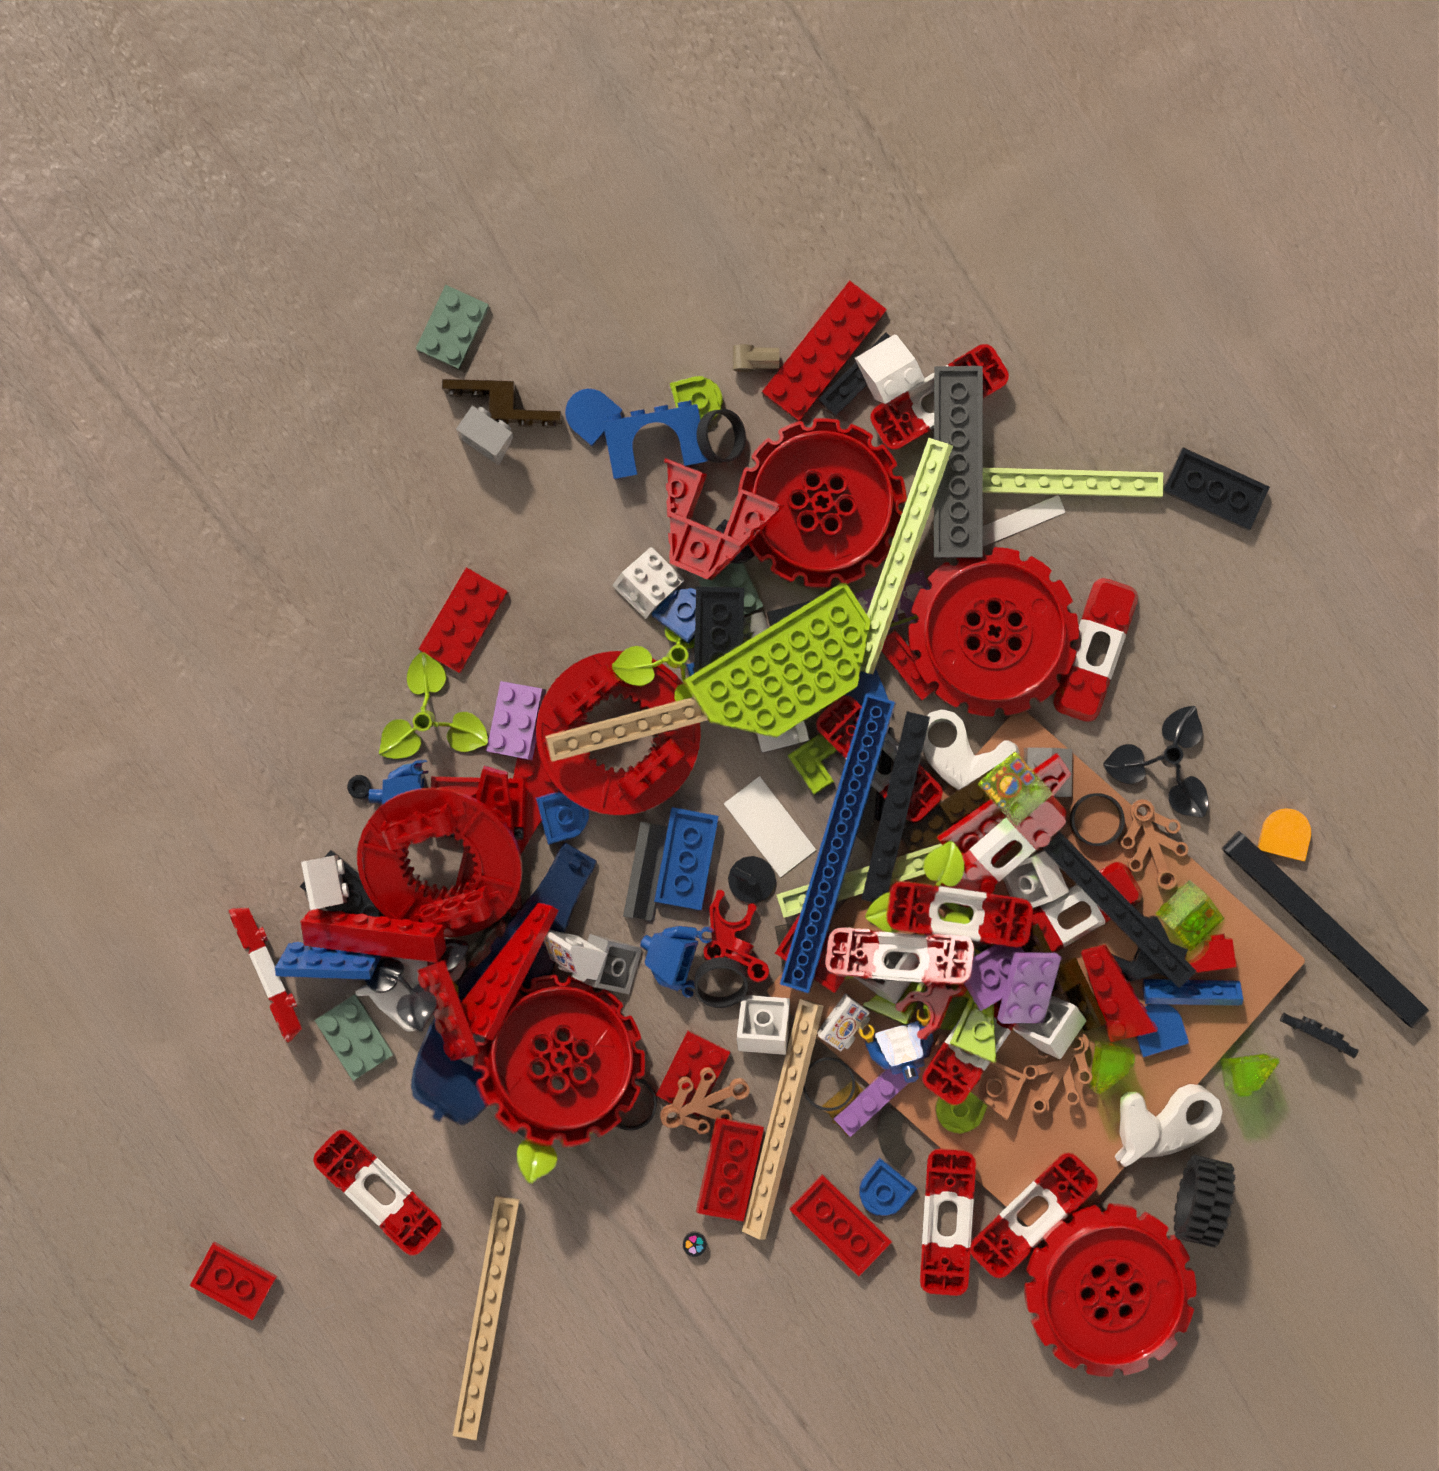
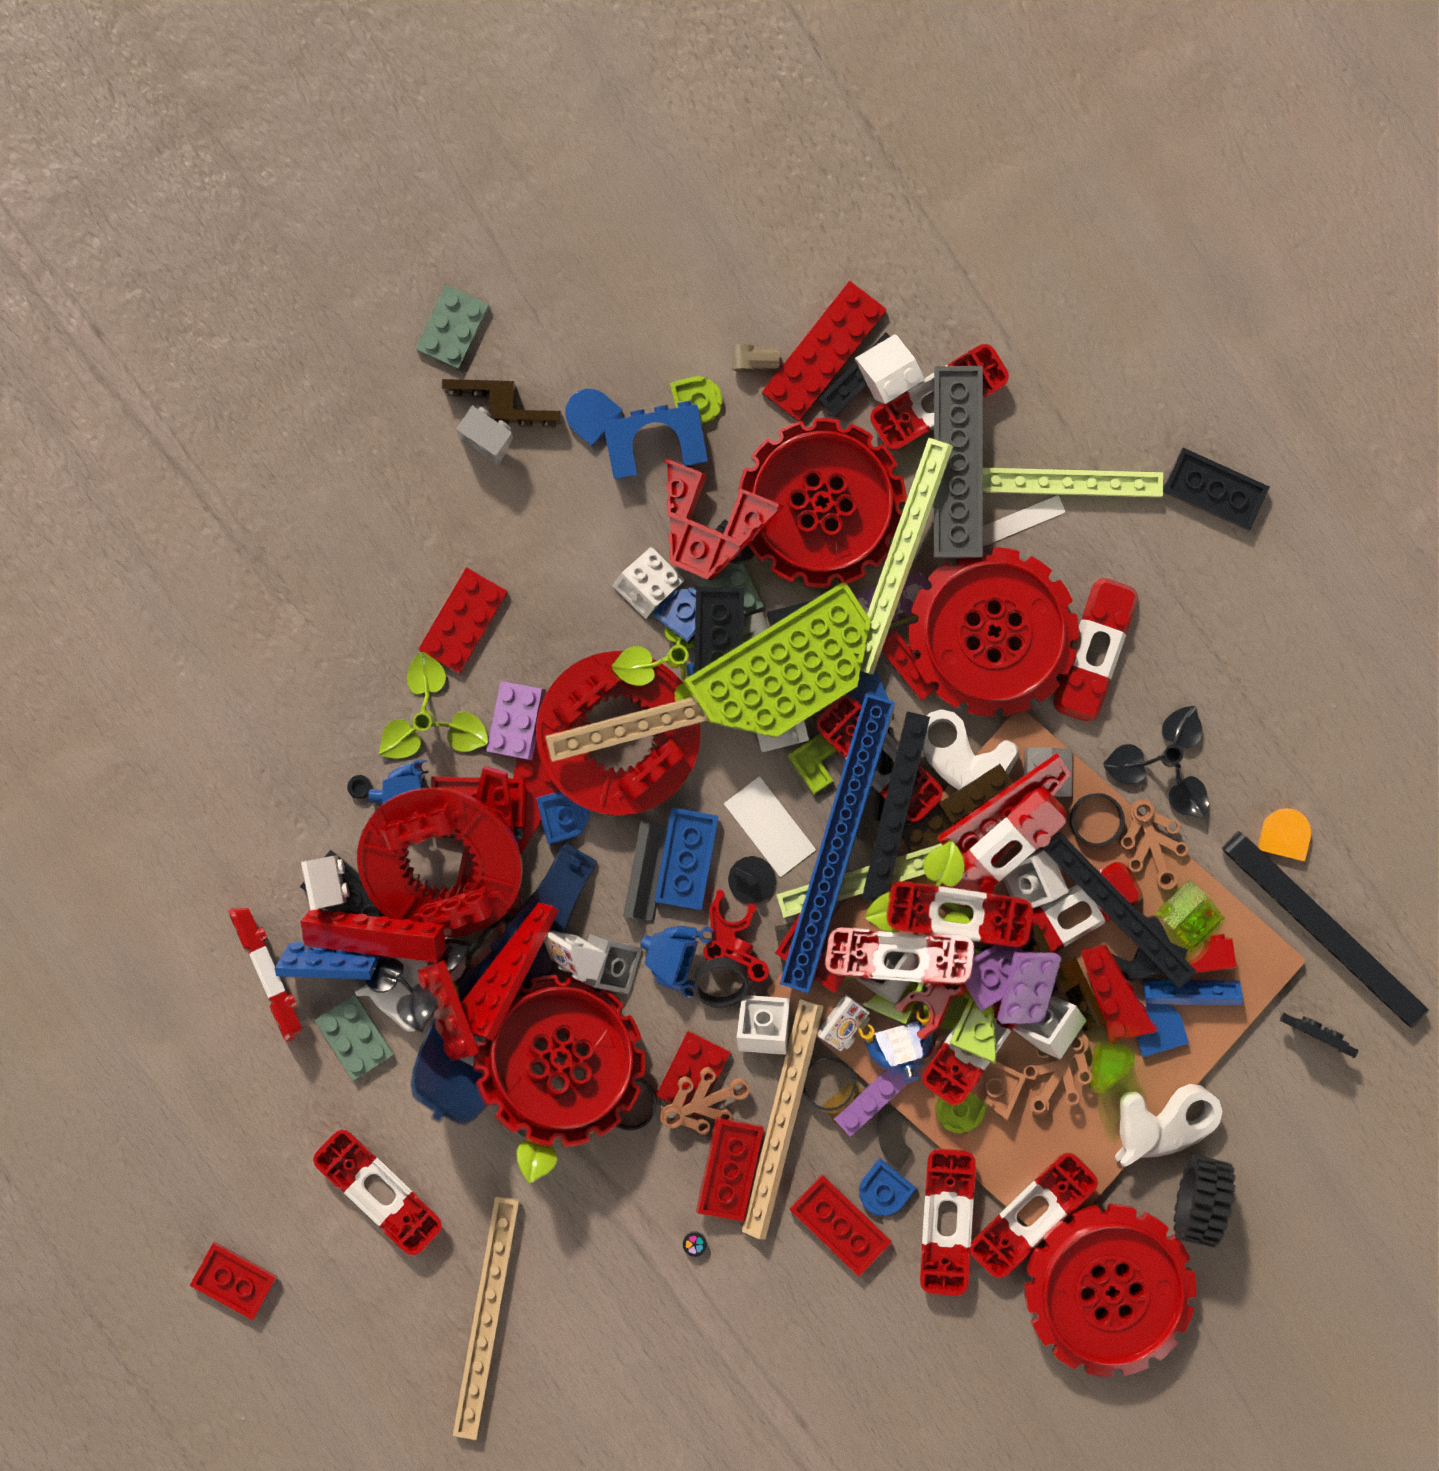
black tyre [697,409,746,463] -> none
clear neon green slope [978,751,1053,826] -> none
clear neon green slope [1220,1053,1279,1097] -> none

